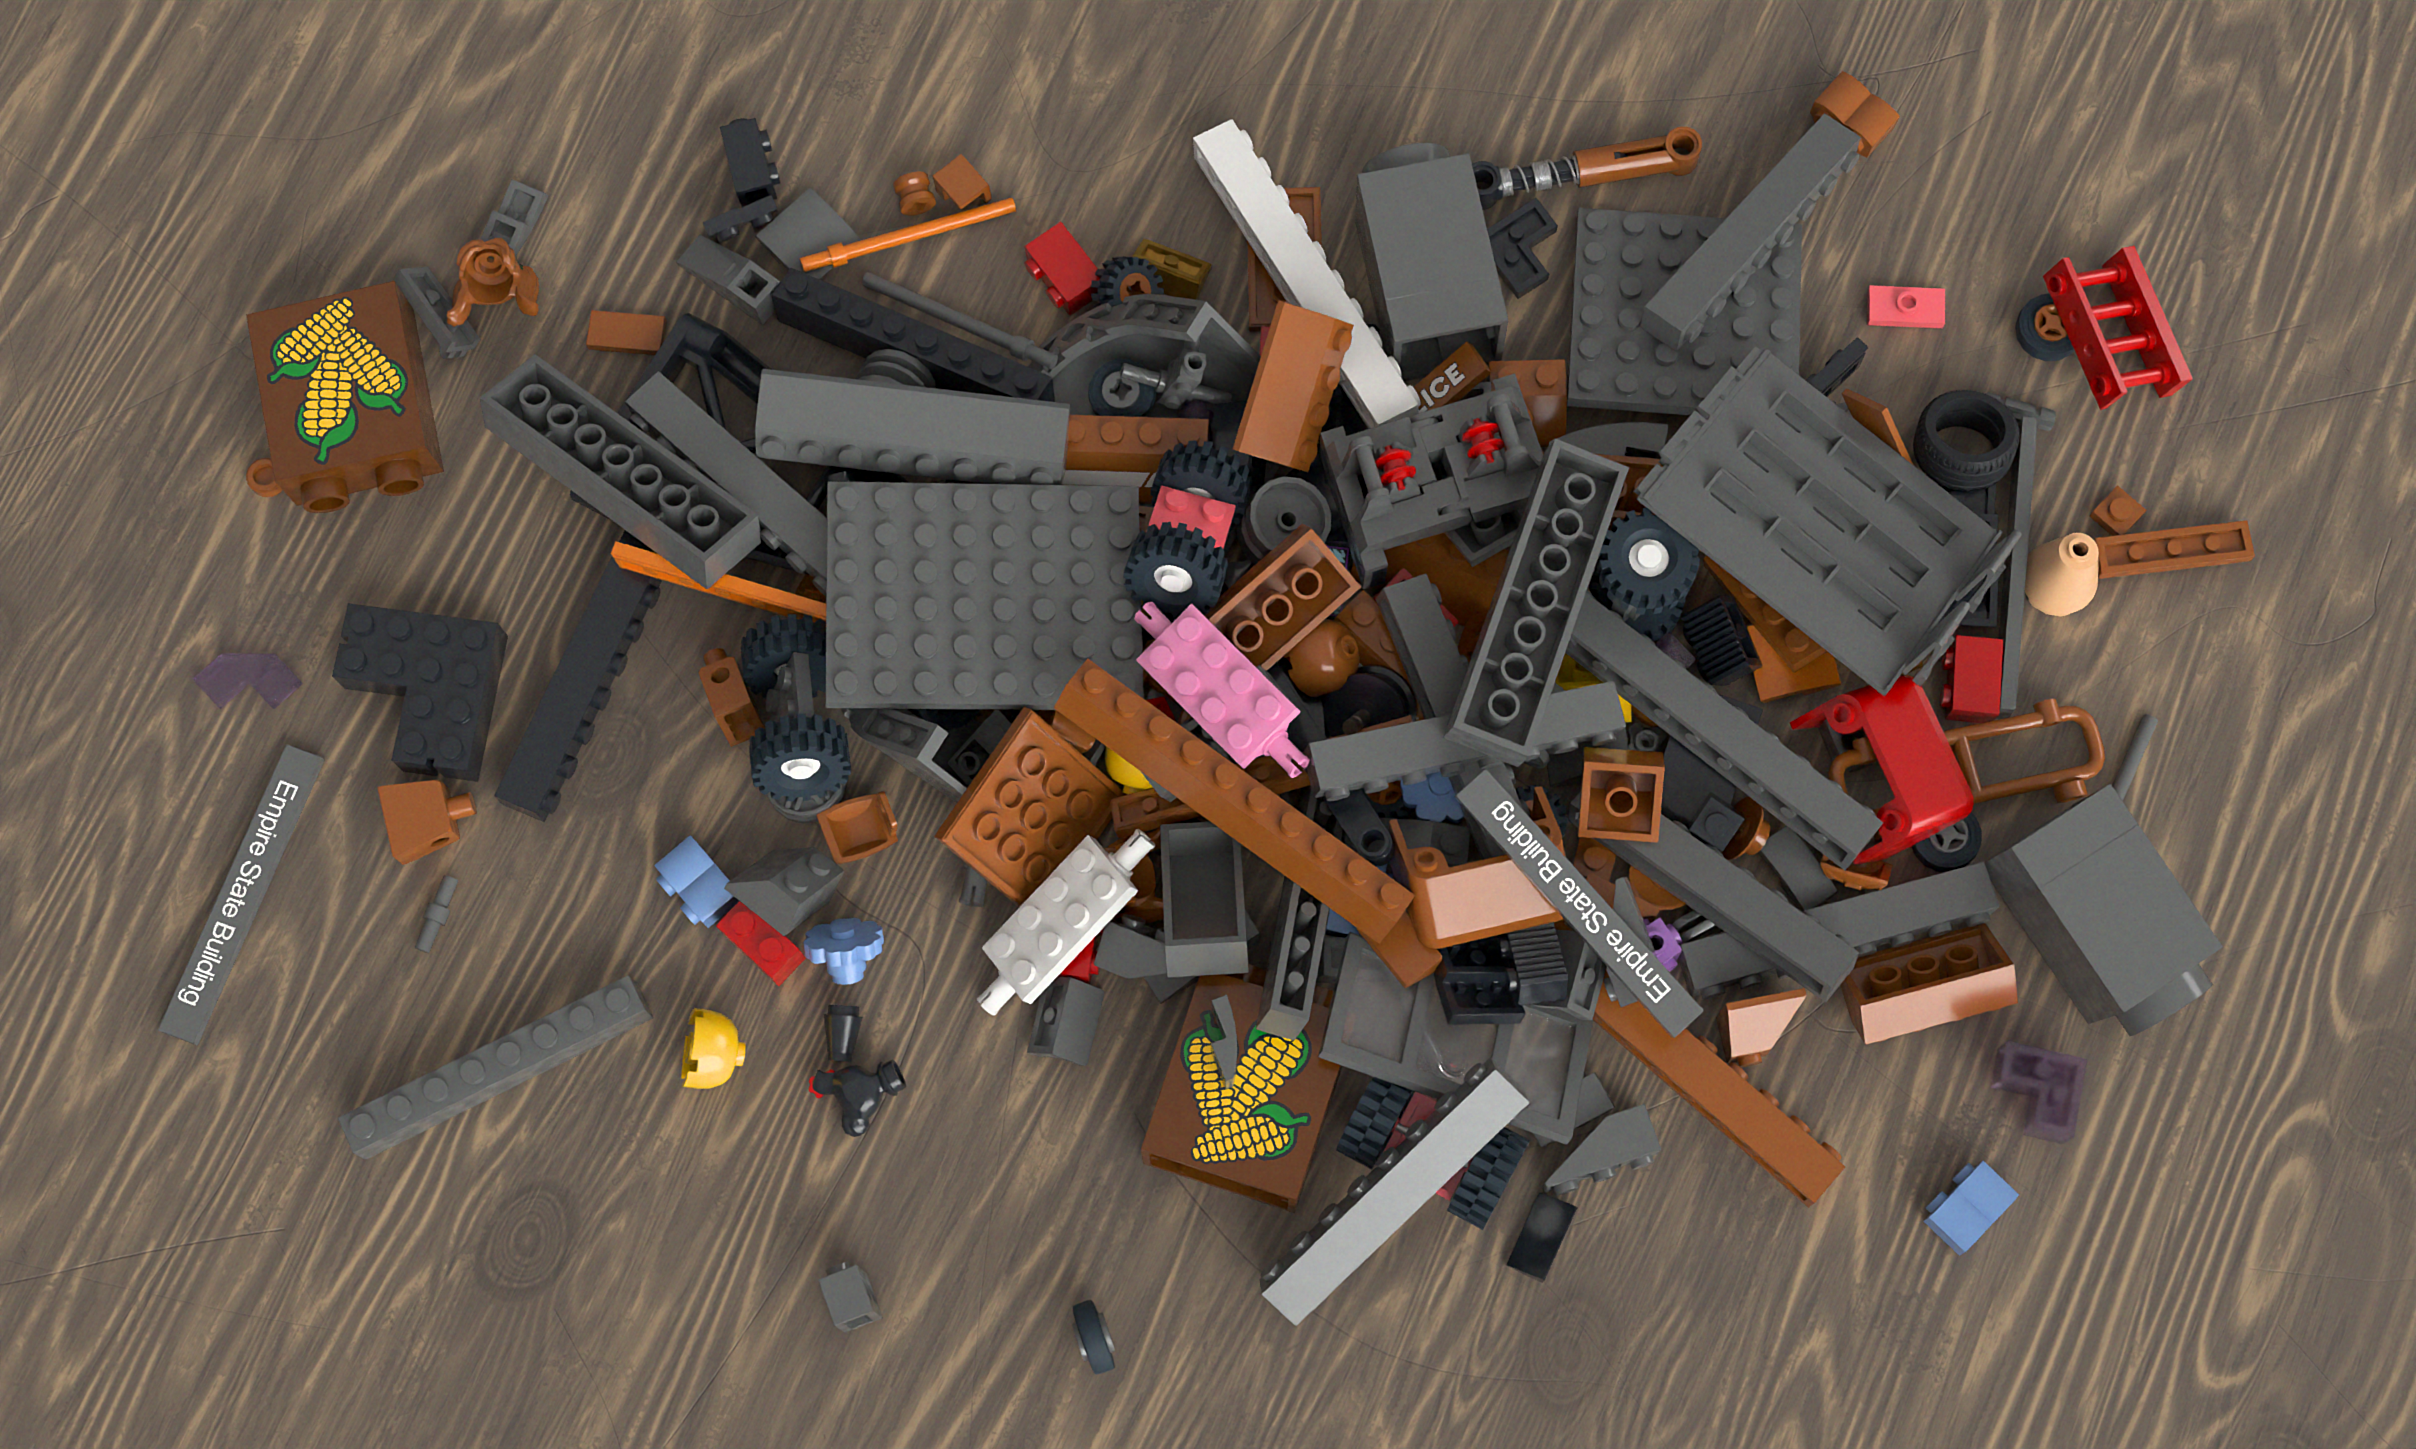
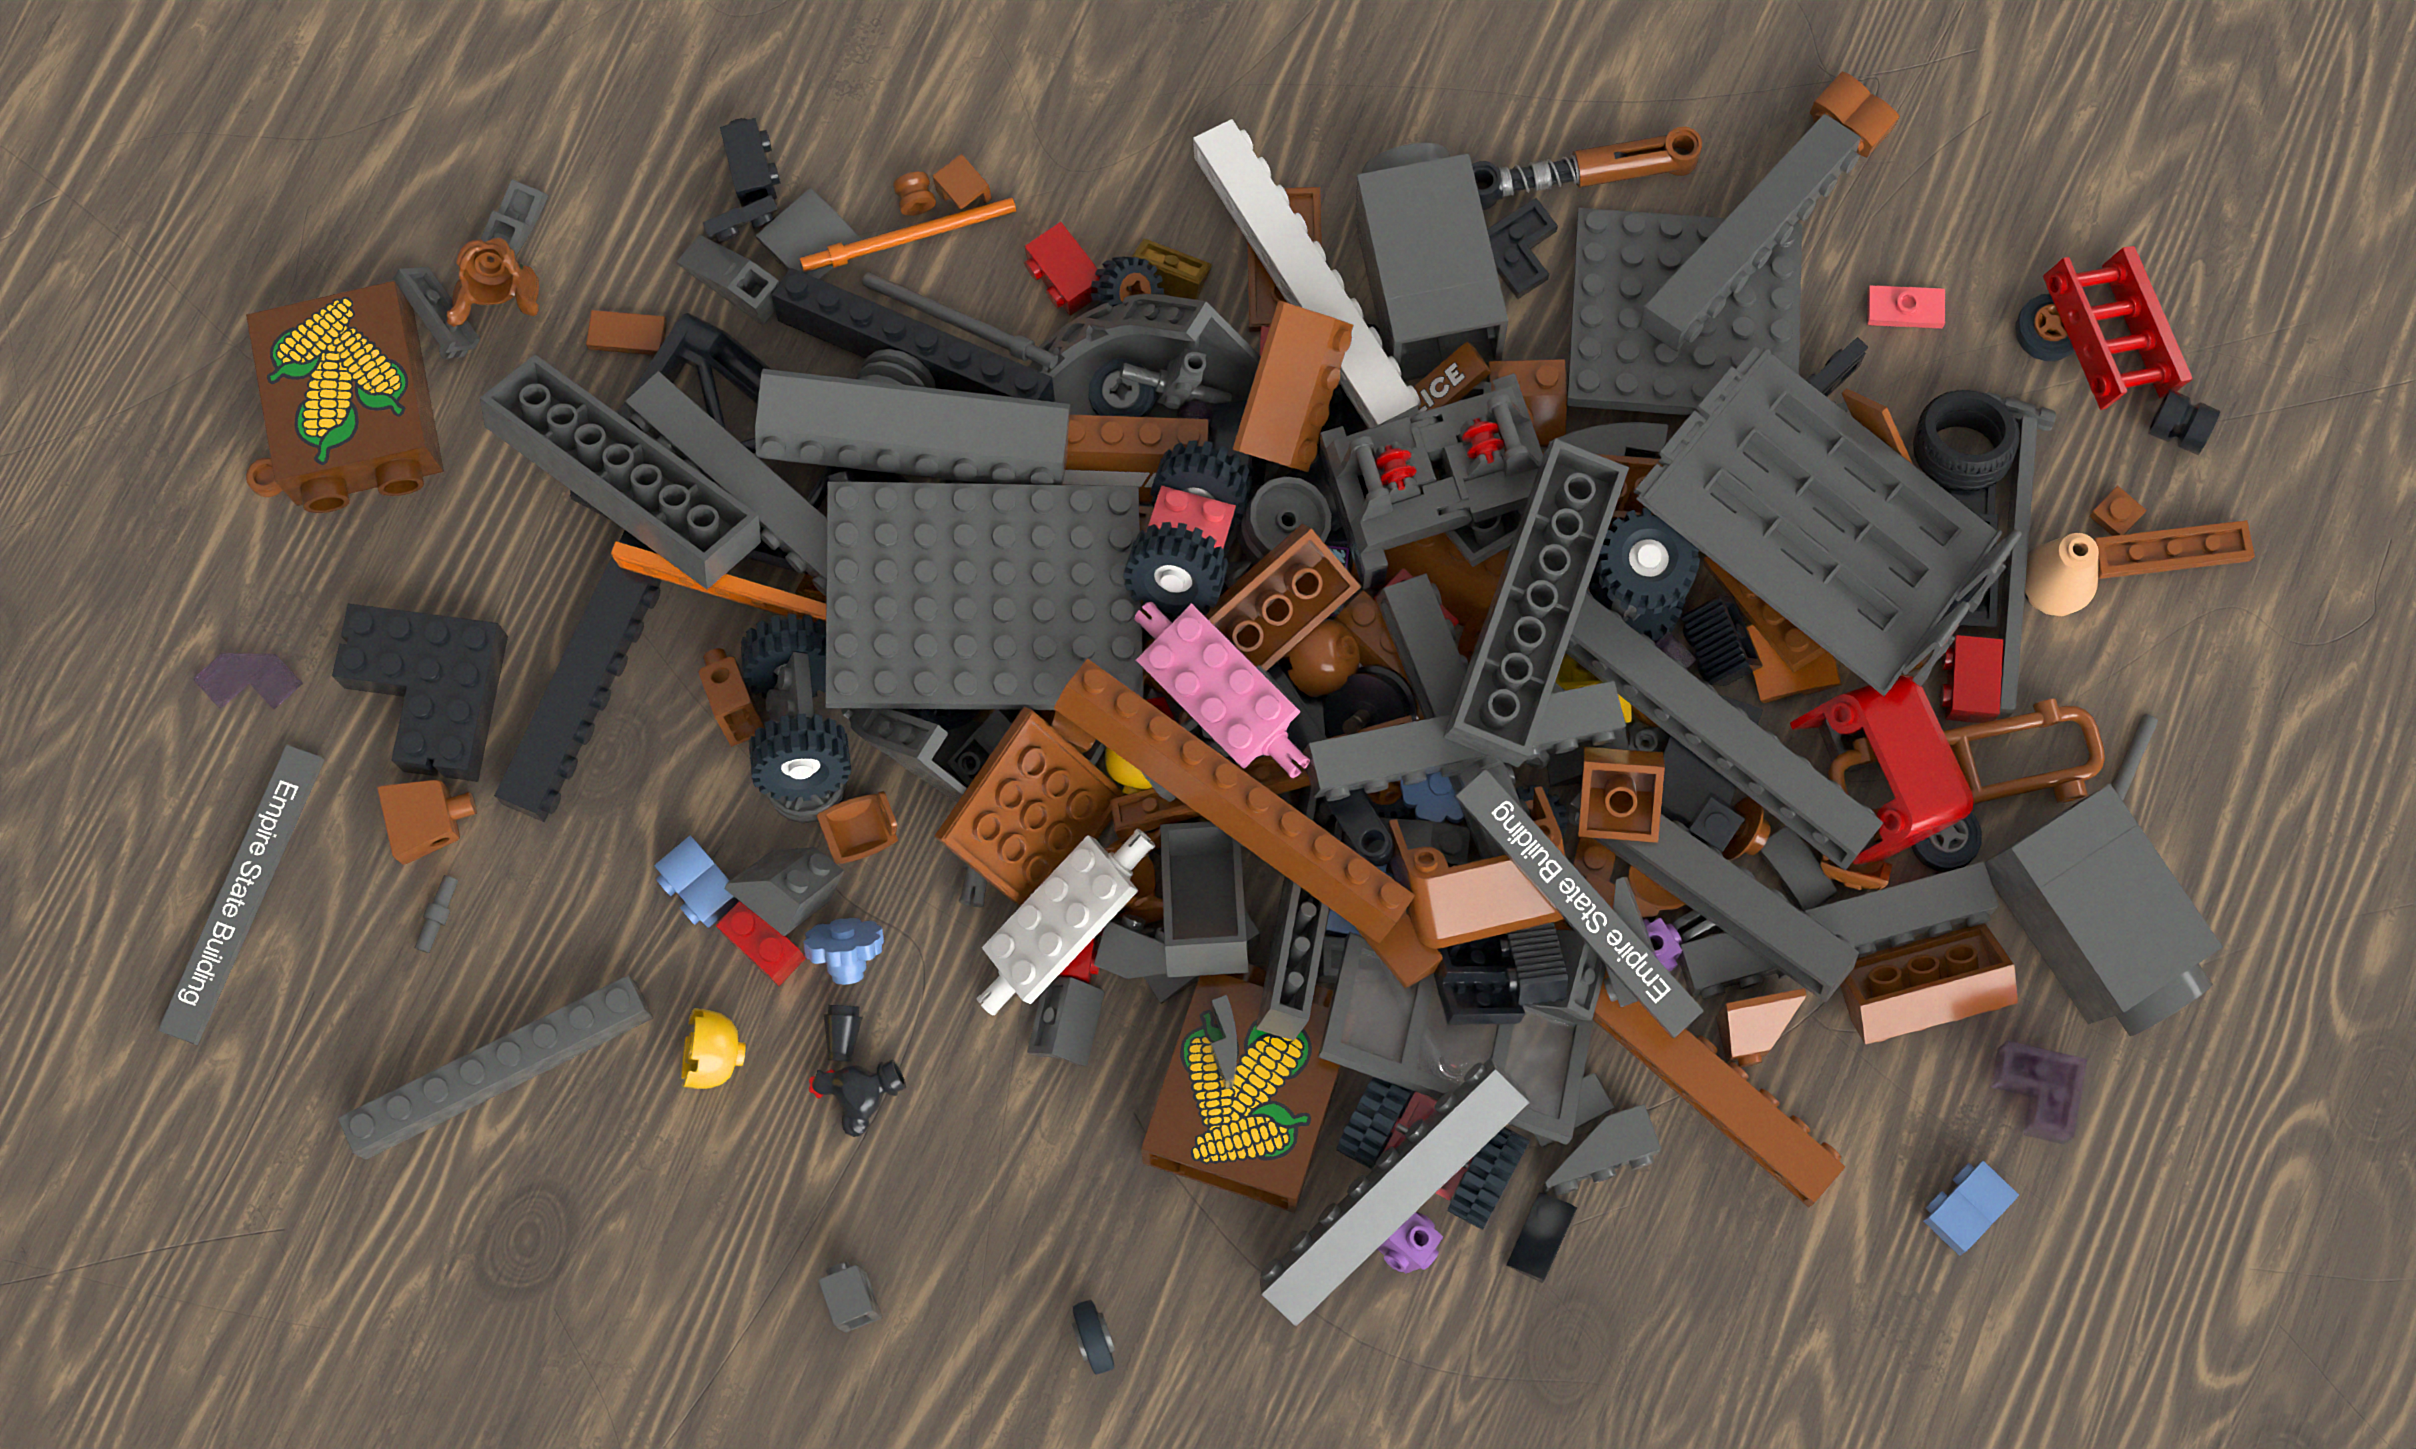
none -> medium lavender brick [1377,1212,1443,1274]
none -> black wheel [2148,389,2220,455]

